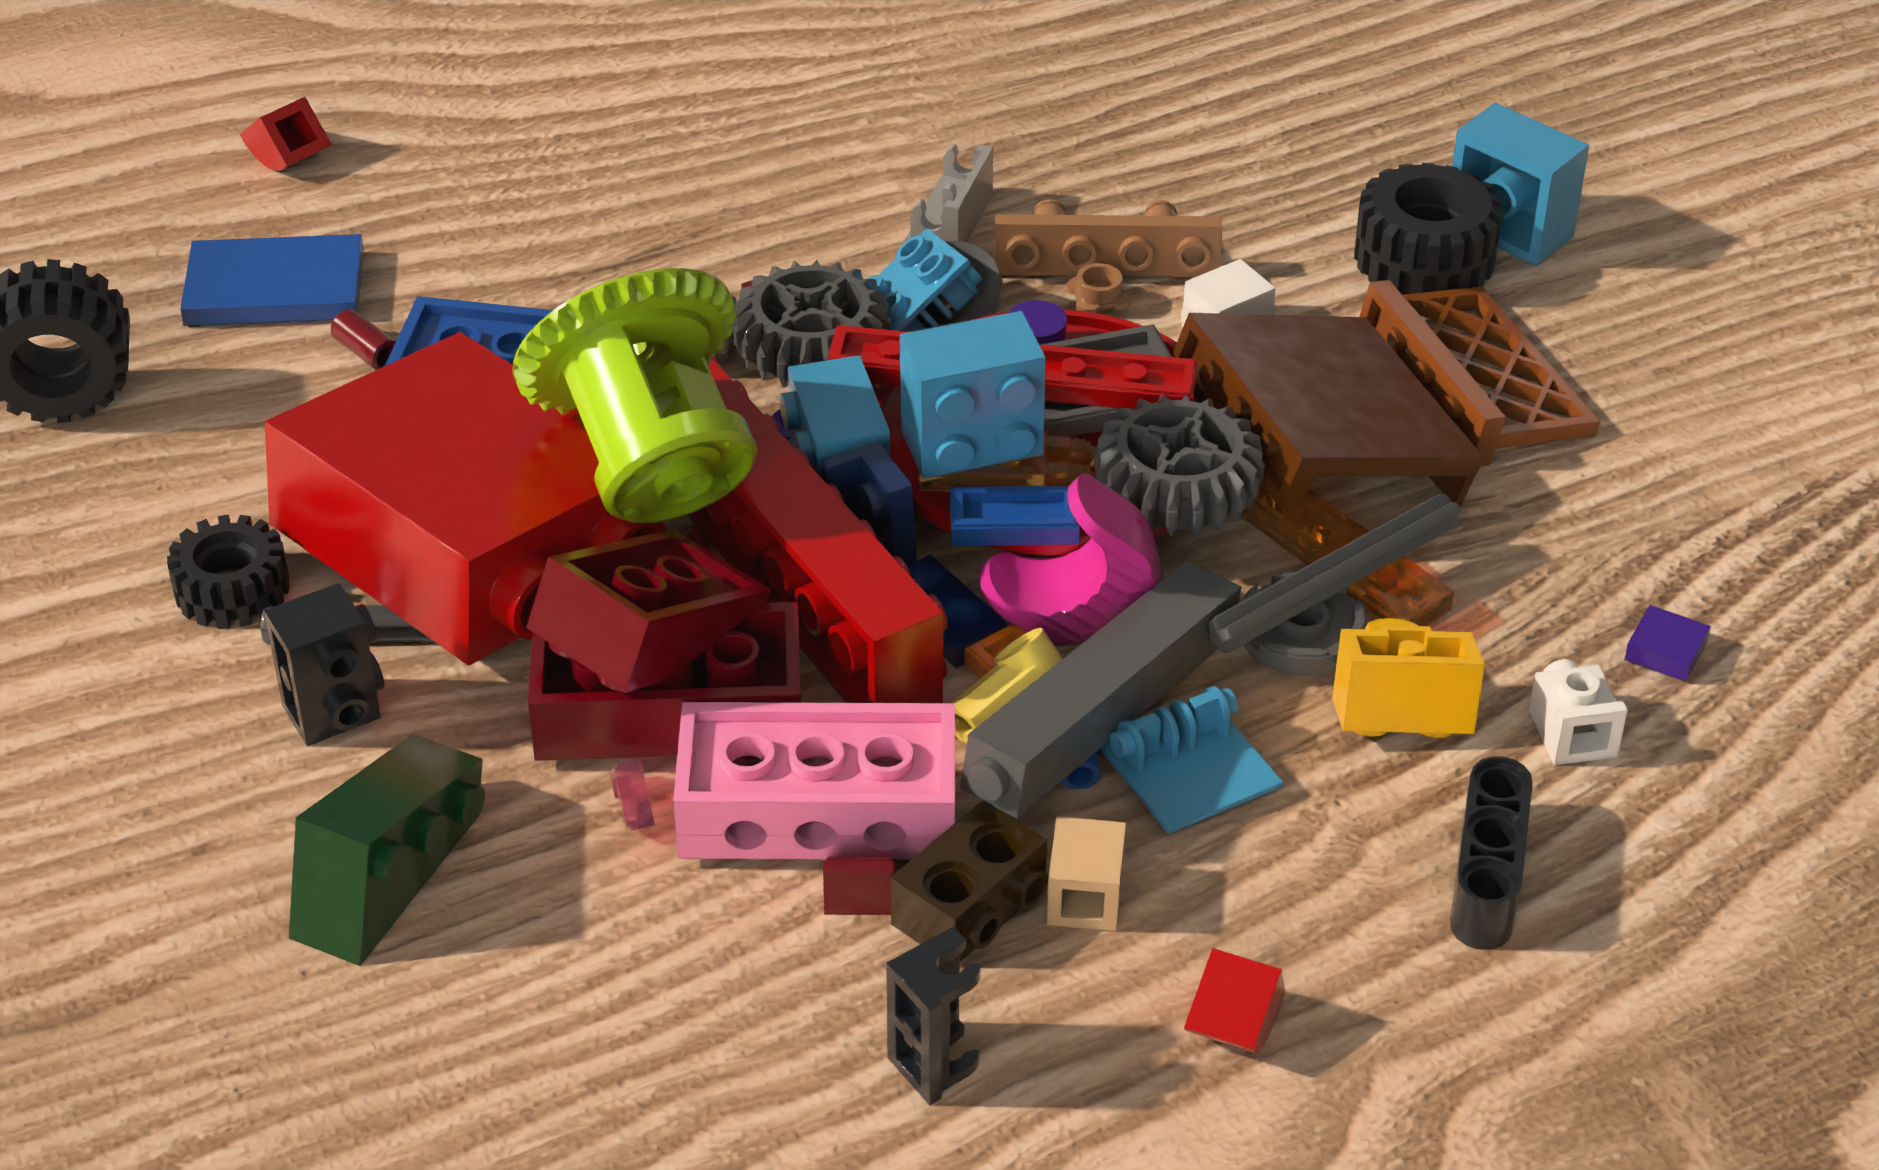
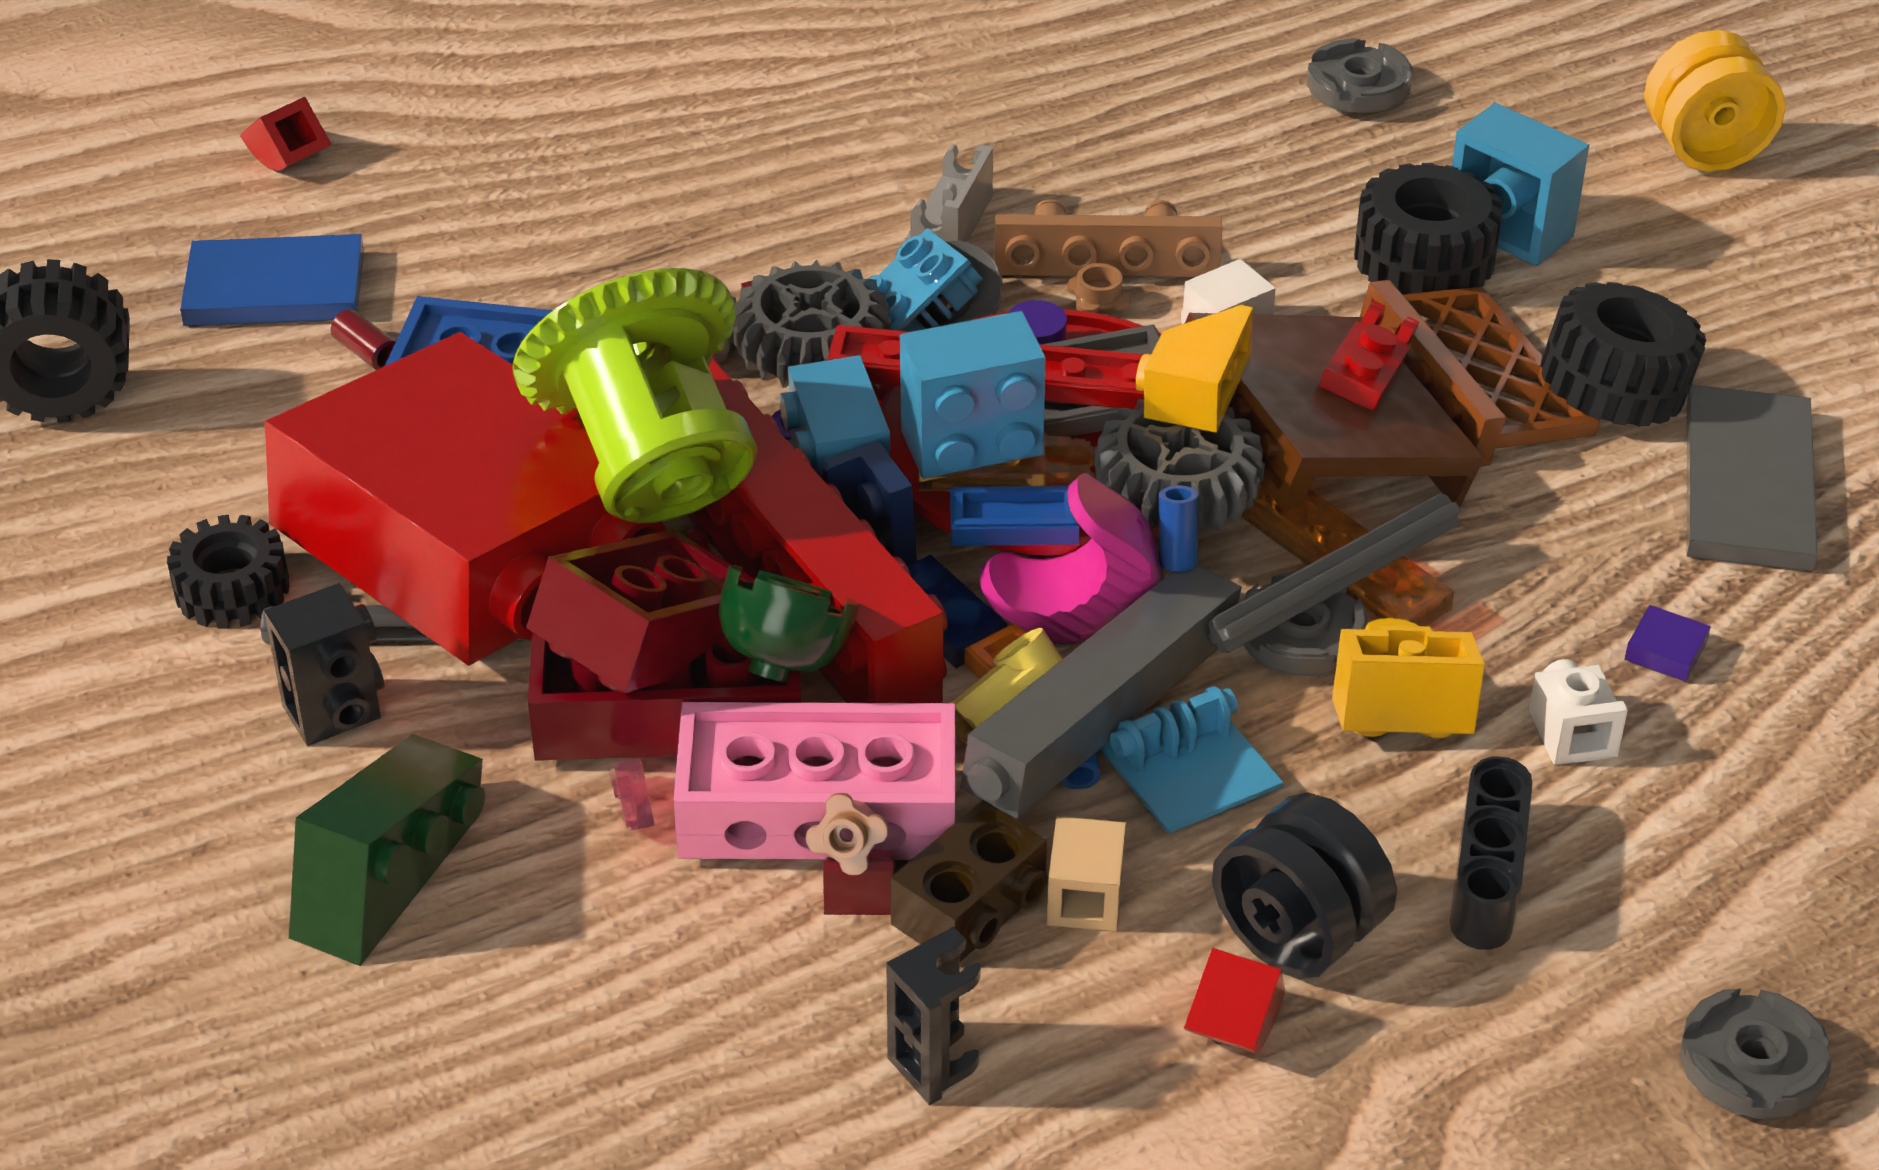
none -> dark green cylinder [719,565,860,682]
none -> medium nougat plate [806,793,889,875]
none -> yellow slope [1136,305,1253,433]
none -> blue piece [1159,485,1198,572]
none -> black wheel [1212,792,1397,979]
none -> dark grey plate [1307,38,1412,113]
none -> red hinge [1318,300,1419,412]
none -> black tyre [1540,282,1706,427]
none -> yellow wheel [1644,30,1786,172]
none -> dark grey plate [1679,988,1832,1119]
none -> dark grey tile [1686,385,1817,571]

